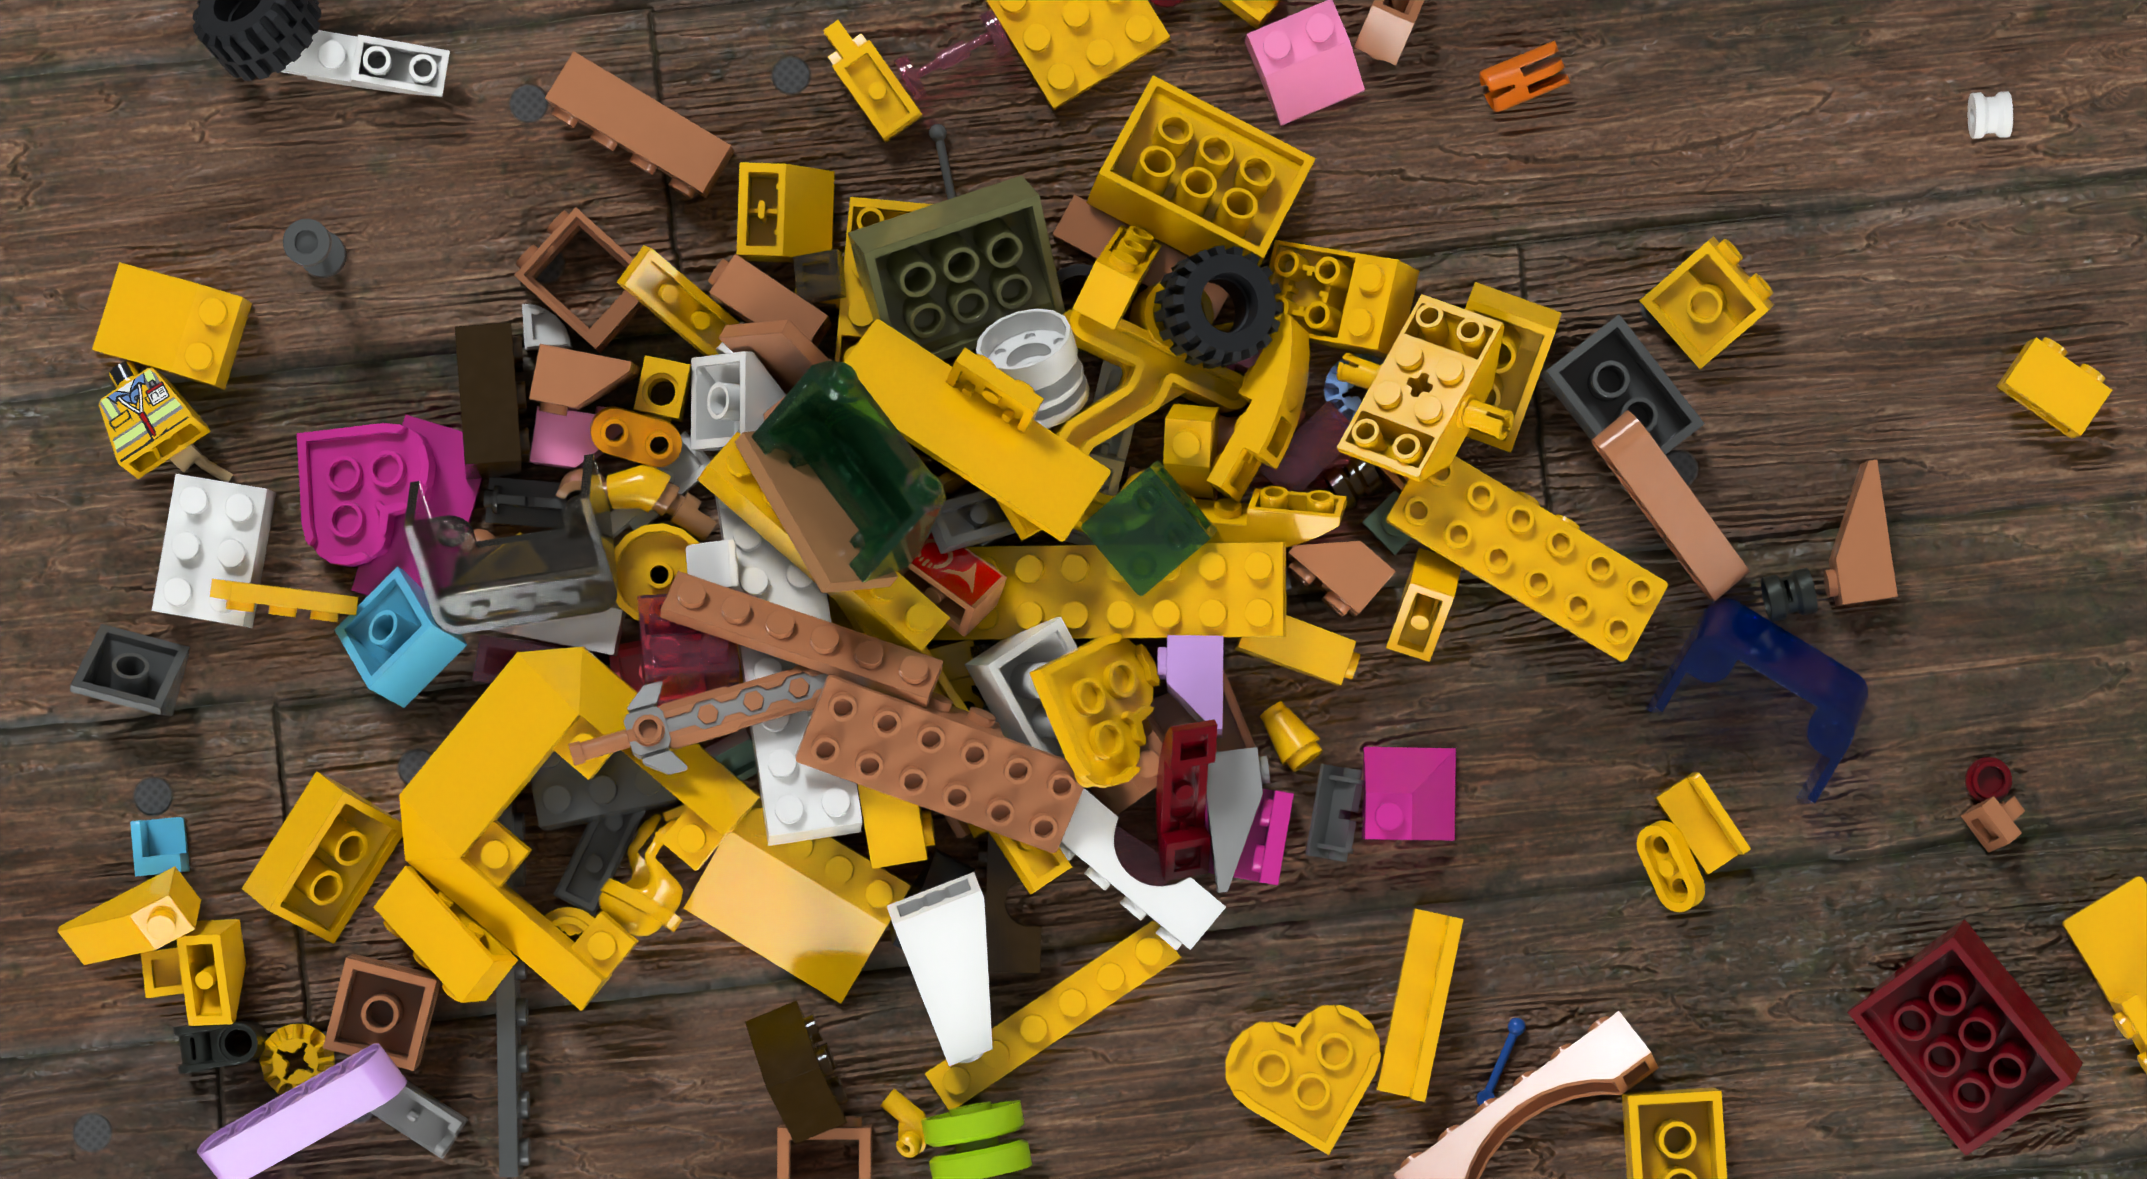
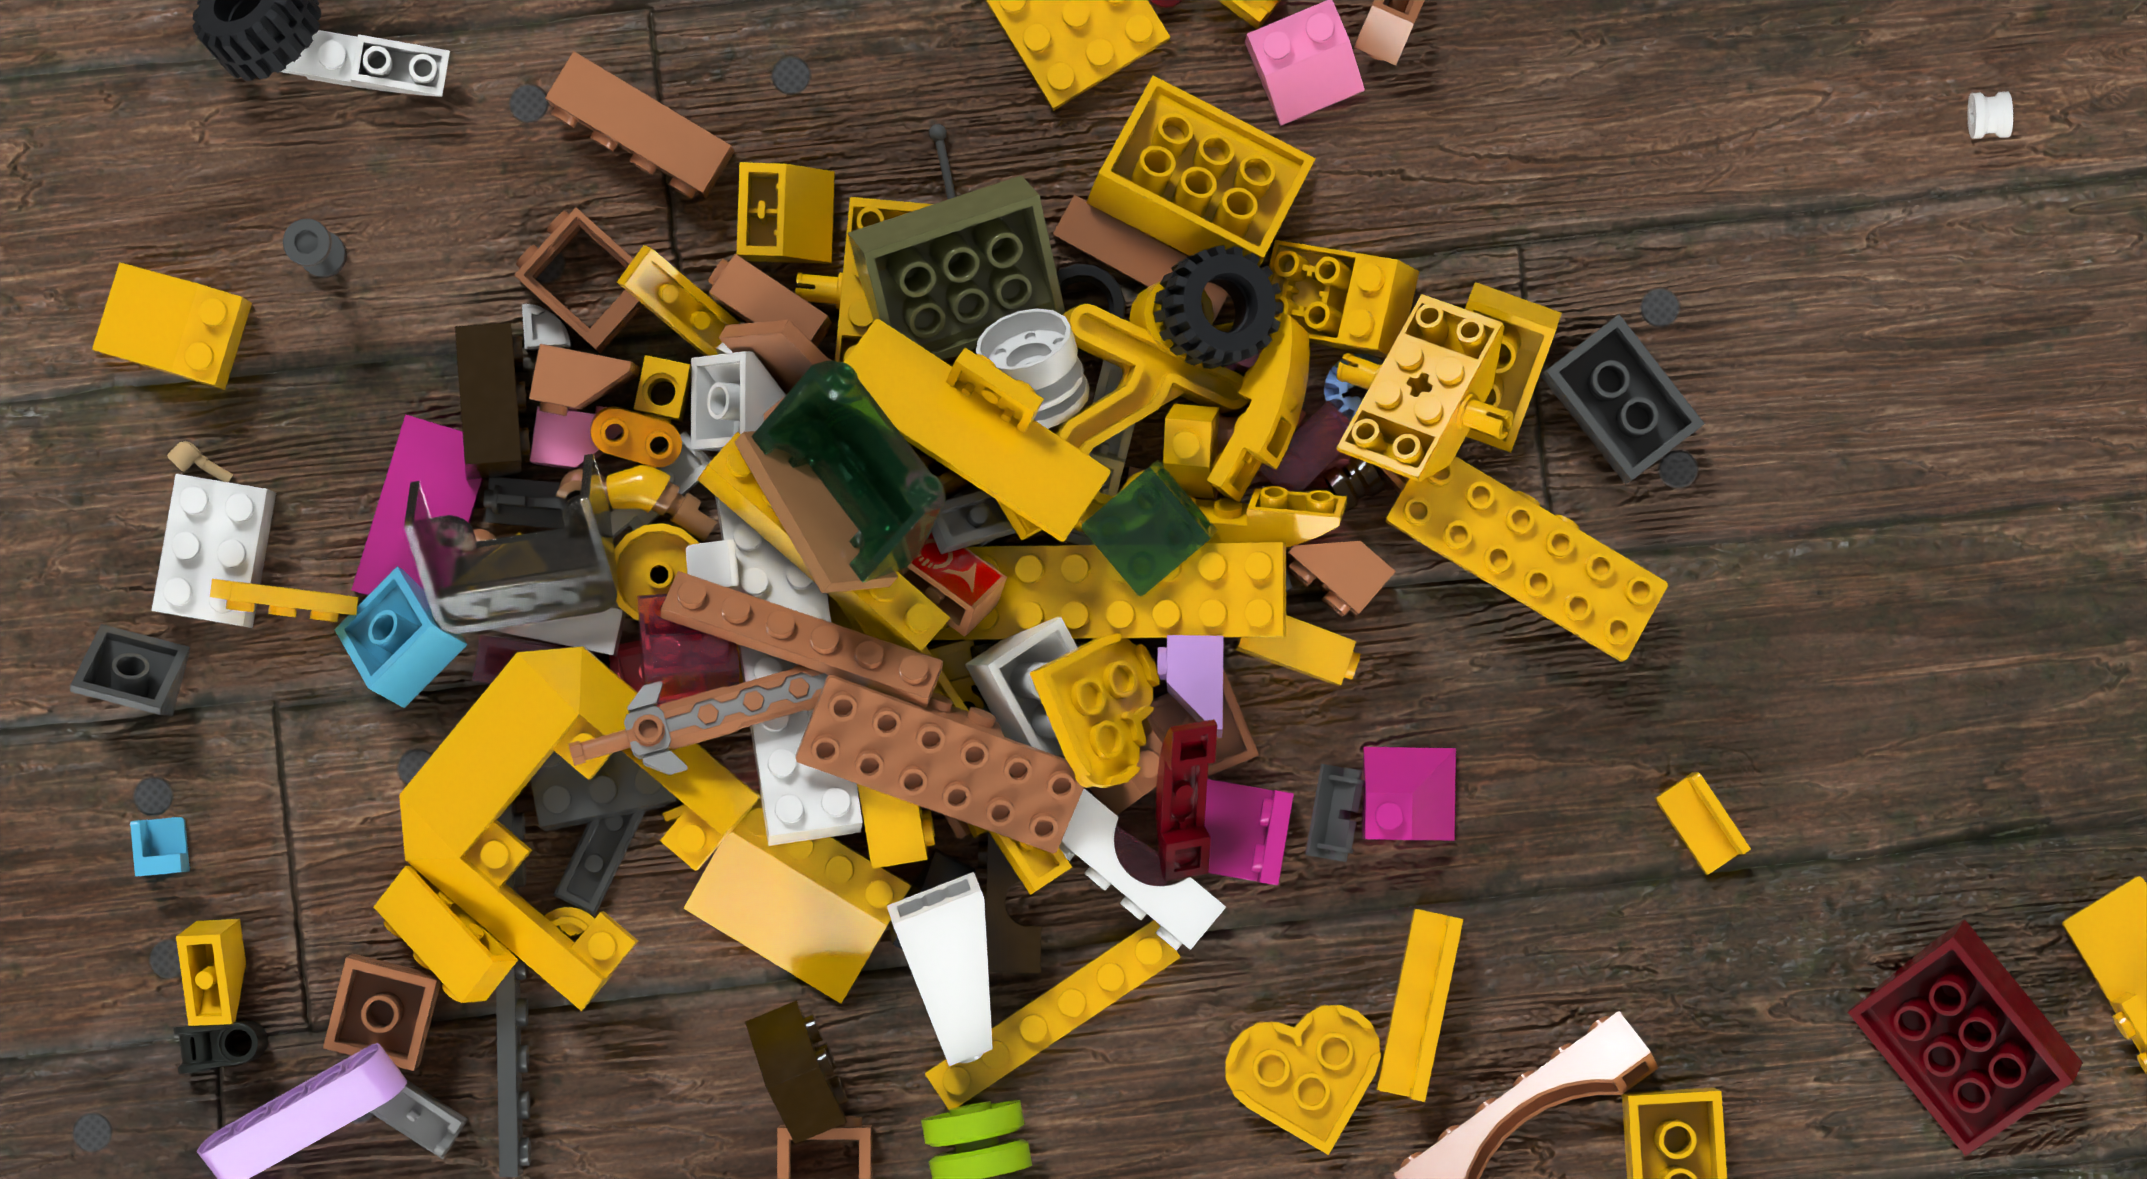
yellow slope [57,866,201,965] -> none
torso [99,361,211,479] -> none
yellow plate [141,948,184,998] -> none
yellow slope [242,771,403,944] -> none
yellow gear [259,1023,335,1094] -> none
dark pink plate [297,423,436,567] -> none
yellow hair [598,814,683,936] -> none
sand green plate [705,728,757,781] -> none
clear smoke tile [793,249,846,304] -> none
yellow hinge [823,20,923,143] -> none
yellow arm [880,1088,927,1158] -> none
clear pink wheel [894,9,1012,101] -> none
yellow slope [1072,225,1162,330] -> none
light grey slope [1206,747,1270,893] -> none
yellow cone [1260,701,1323,772] -> none
sand green plate [1362,490,1411,556] -> none
yellow slope [1386,548,1462,662] -> none
blue hinge [1476,1018,1526,1106] -> none
orange arm [1479,40,1570,112] -> none
nougat beam [1591,410,1750,602] -> none
yellow plate [1637,820,1705,912] -> none
yellow plate [1639,236,1774,369] -> none
clear blue windscreen [1646,599,1868,804] -> none
pearl dark grey wheel [1760,568,1818,622] -> none
nougat slope [1824,459,1898,606] -> none
nougat tile [1961,796,2025,853] -> none
dark red plate [1965,757,2012,802] -> none
yellow brick [1996,337,2112,439] -> none

